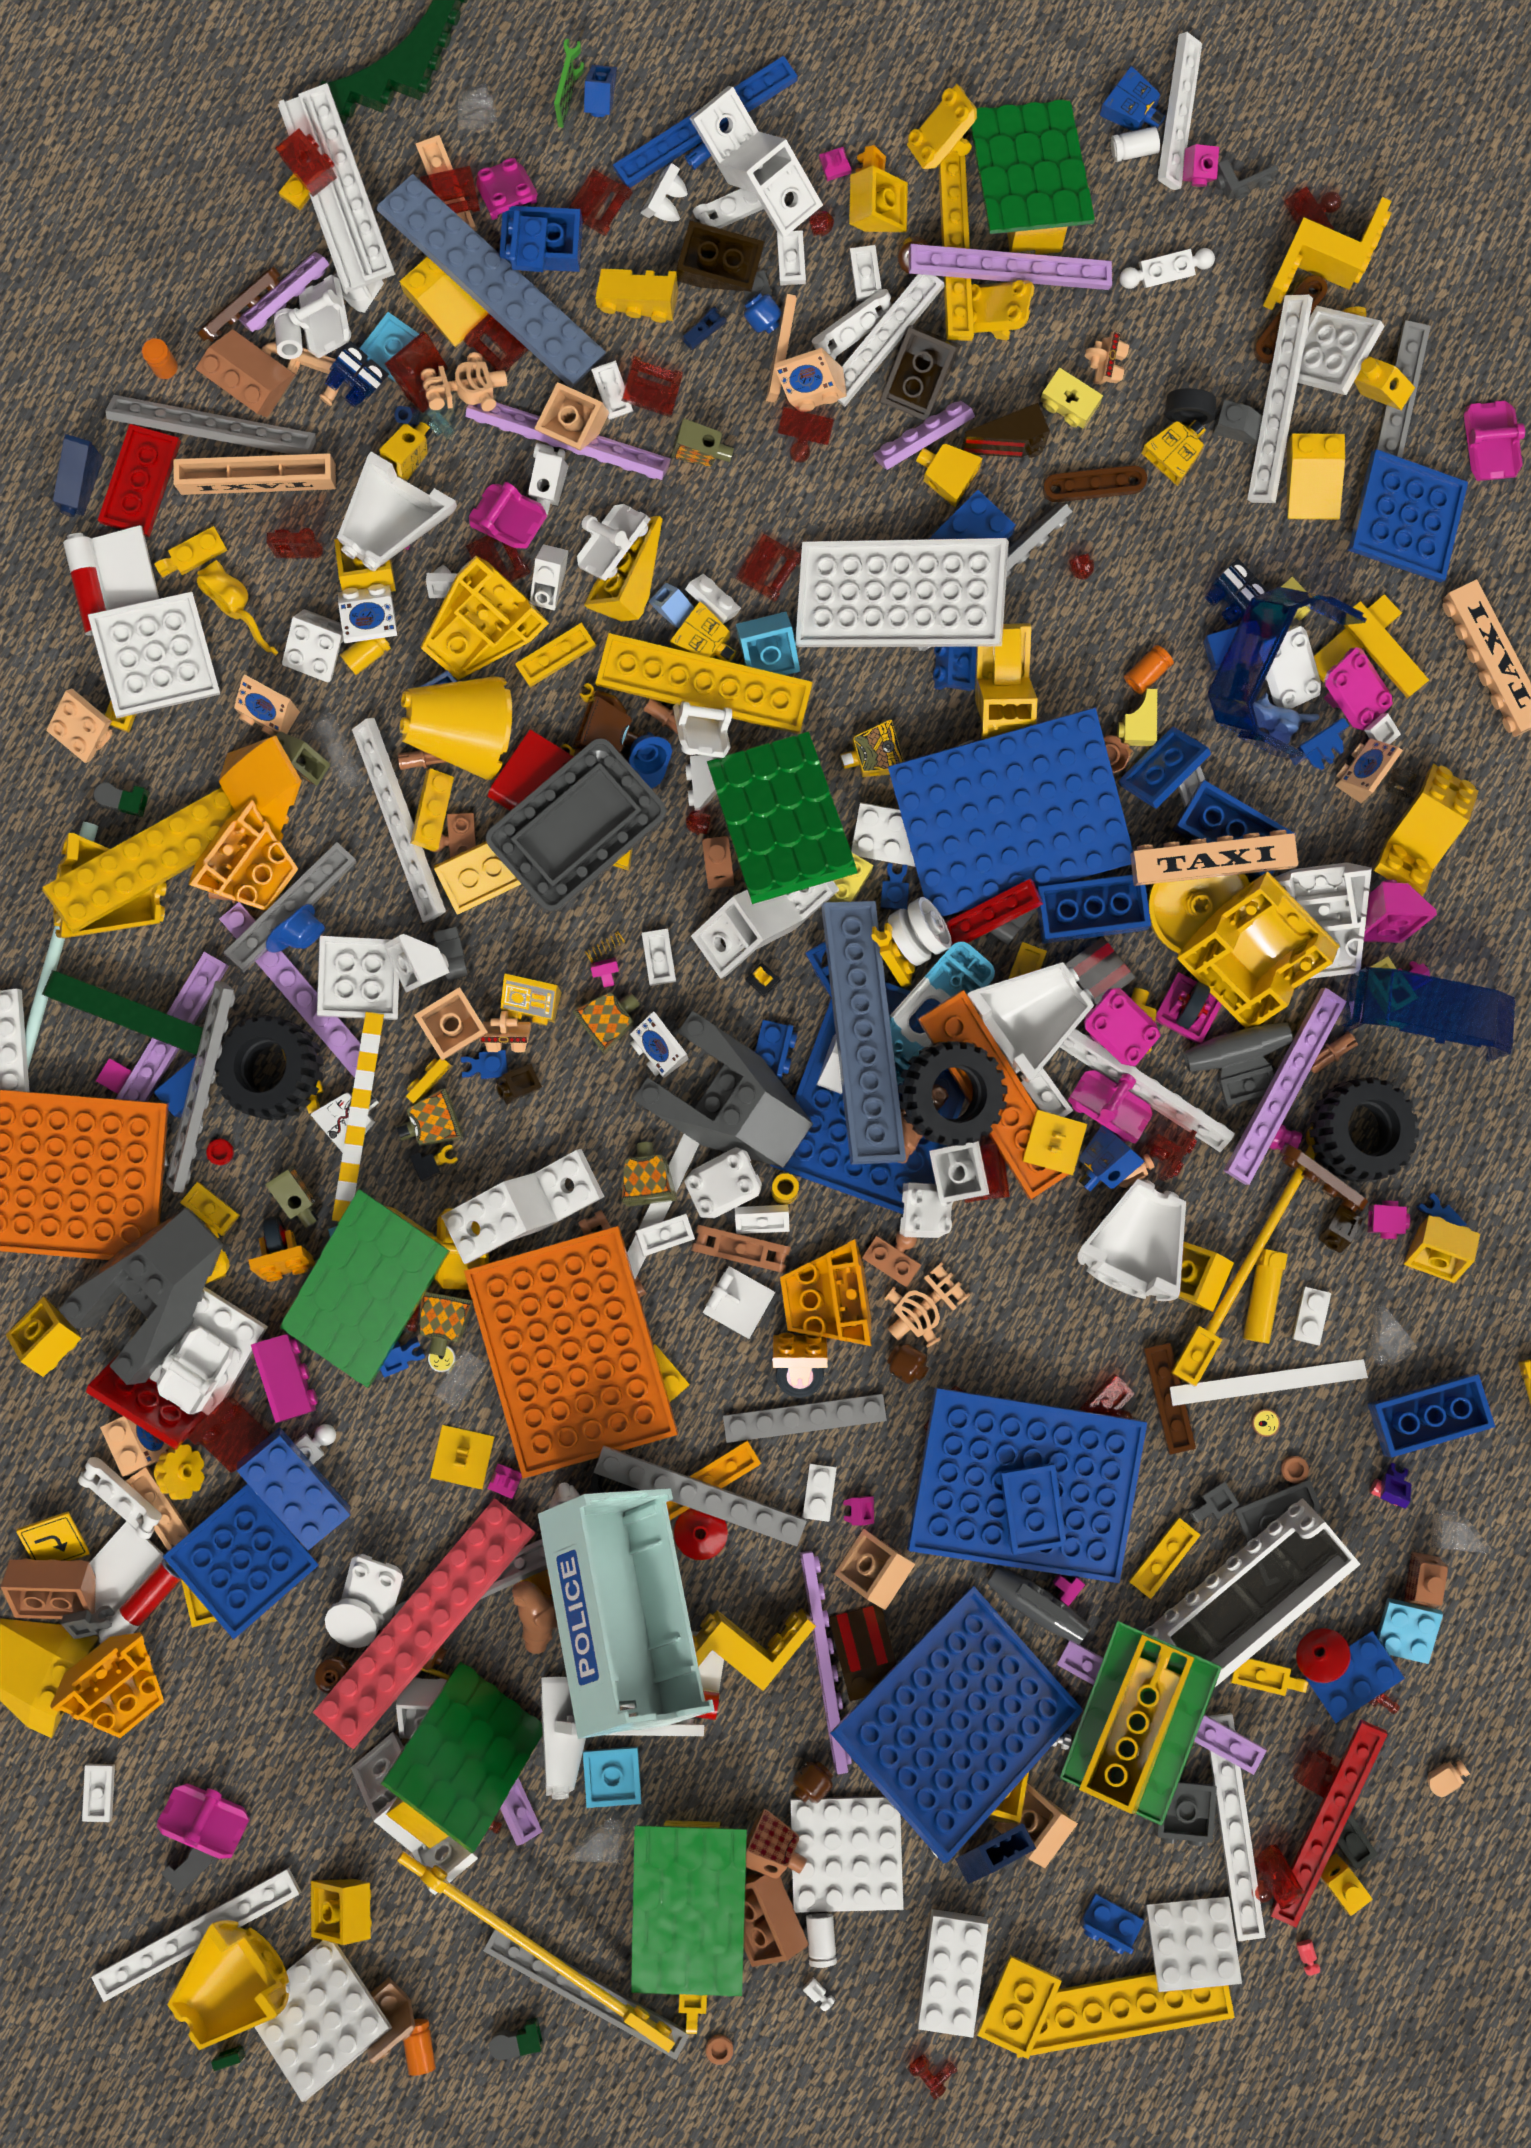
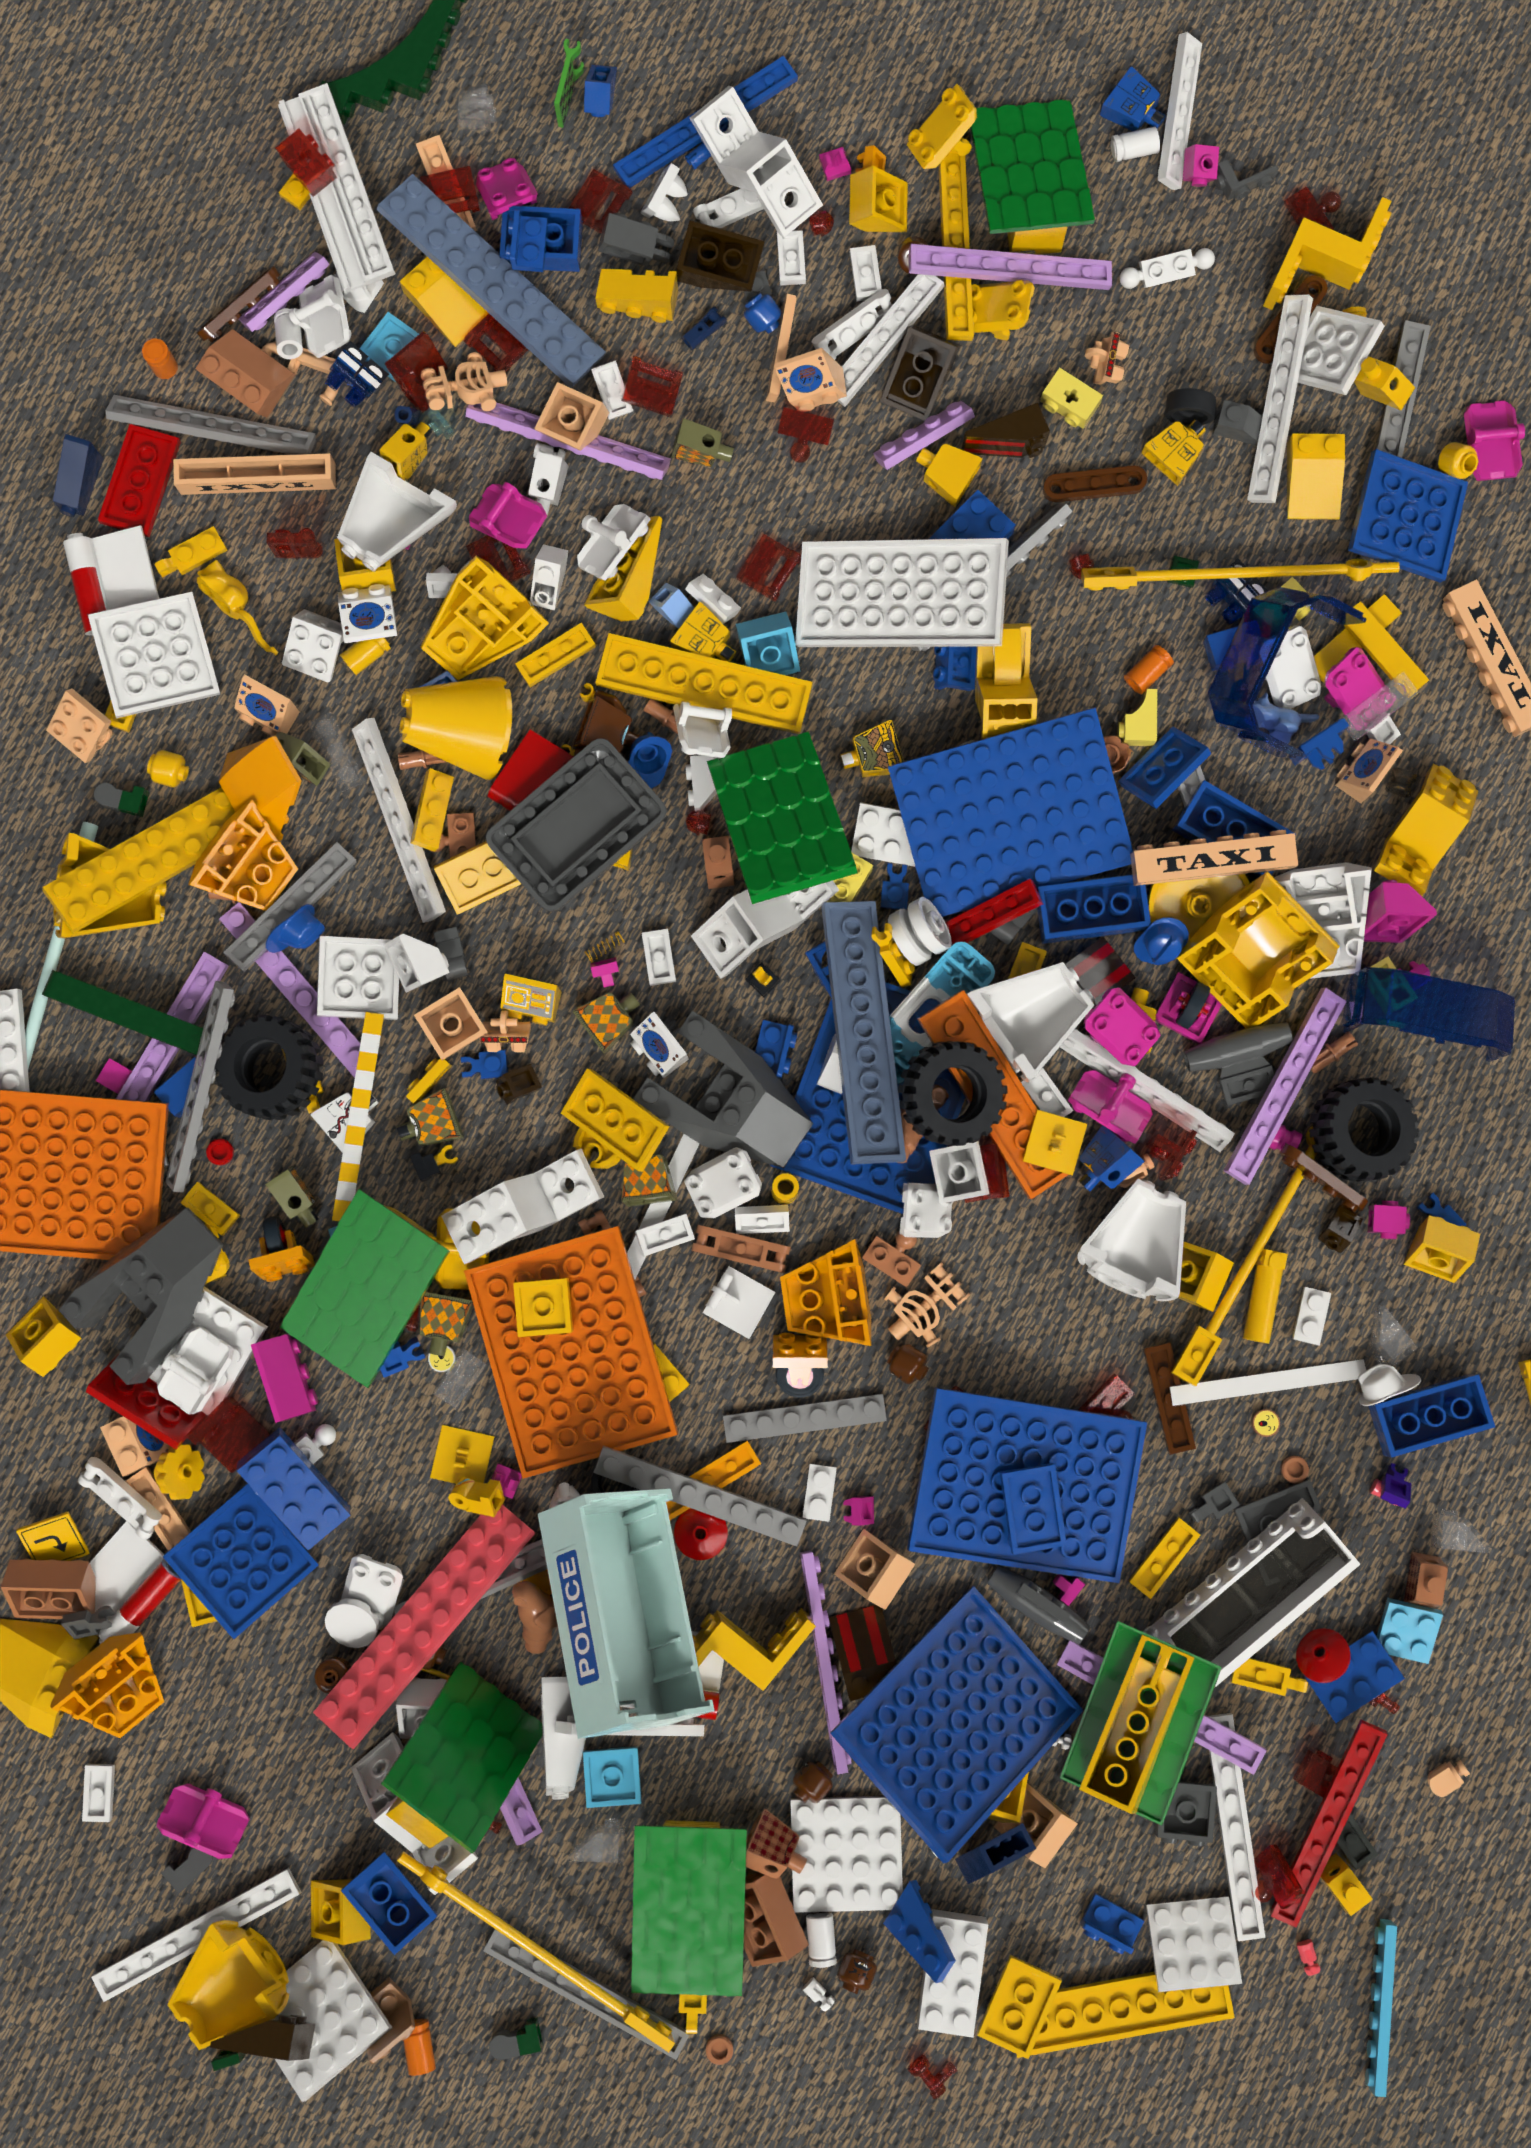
none -> yellow head [147,750,189,787]
none -> dark brown slope [210,2015,315,2061]
none -> blue slope [341,1852,437,1955]
none -> yellow leg [448,1477,505,1517]
none -> yellow plate [513,1278,573,1337]
none -> yellow plate [561,1068,670,1172]
none -> dark grey hinge [598,213,675,266]
none -> reddish brown head [837,1949,877,1994]
none -> blue wing [883,1880,956,1983]
none -> yellow bar [1081,559,1400,591]
none -> blue piece [1134,917,1189,965]
none -> dark green tile [1167,556,1199,588]
none -> clear plate [1339,672,1419,741]
none -> white piece [1358,1364,1421,1406]
none -> medium azure plate [1365,1919,1397,2097]
none -> yellow head [1438,442,1478,479]

